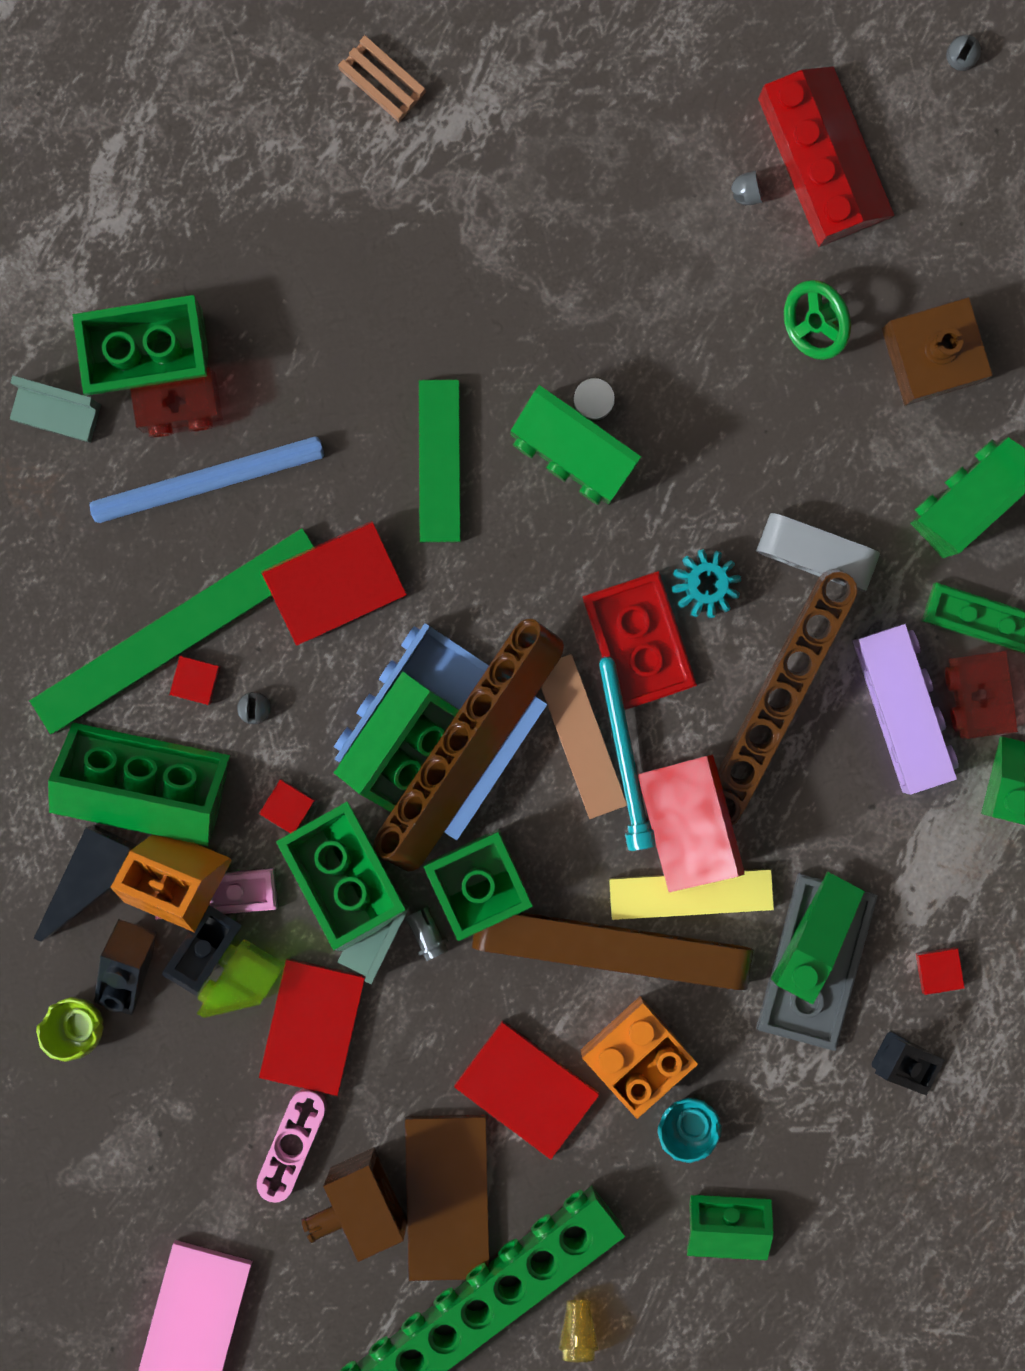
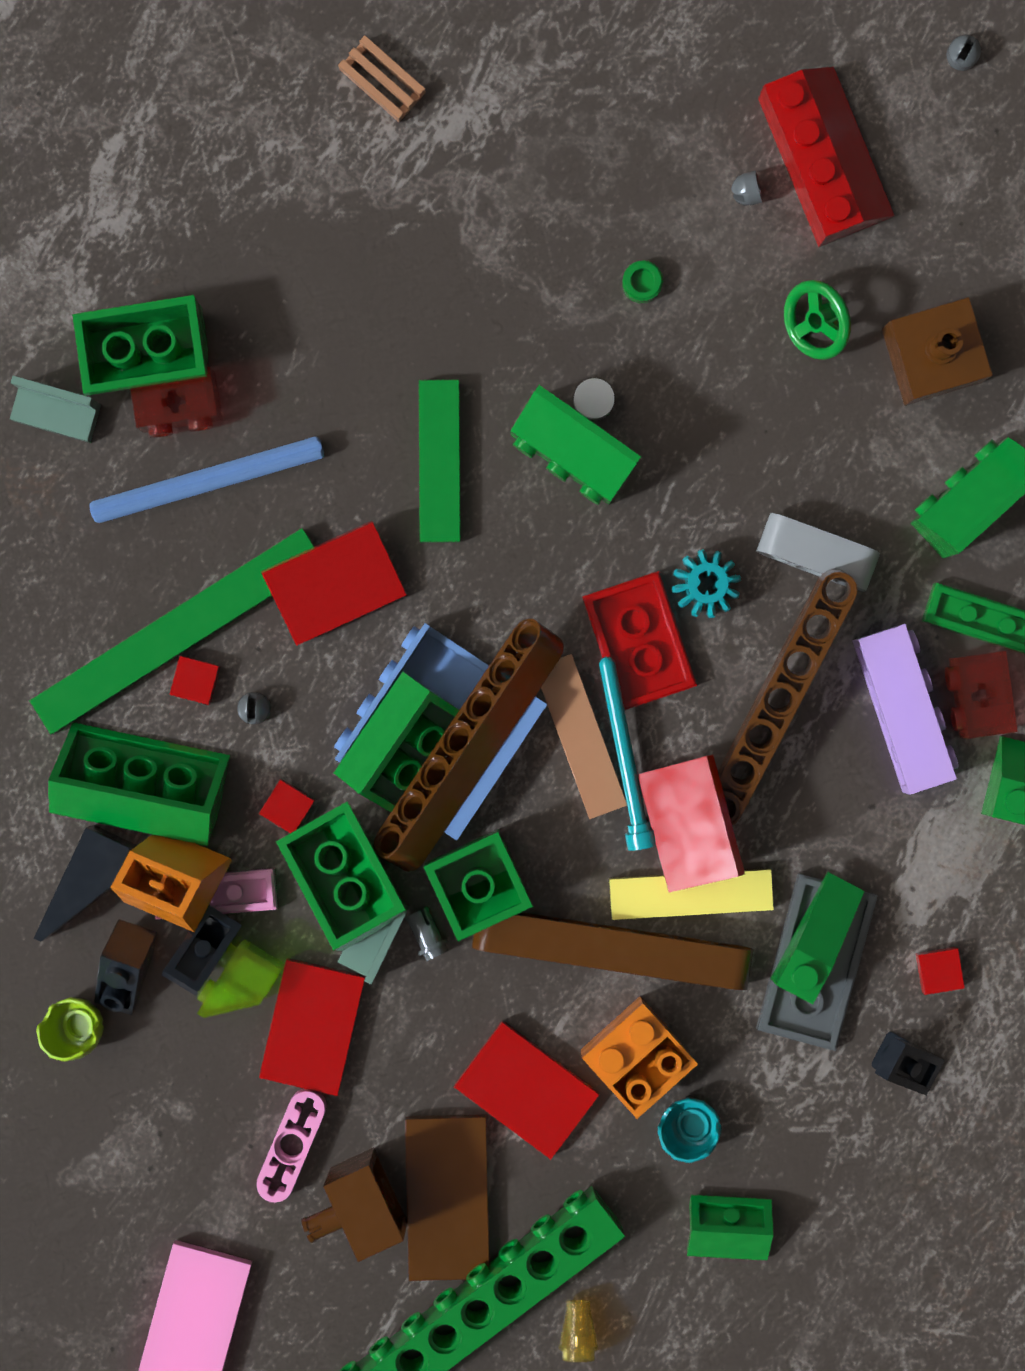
none -> green tile [622,261,663,303]

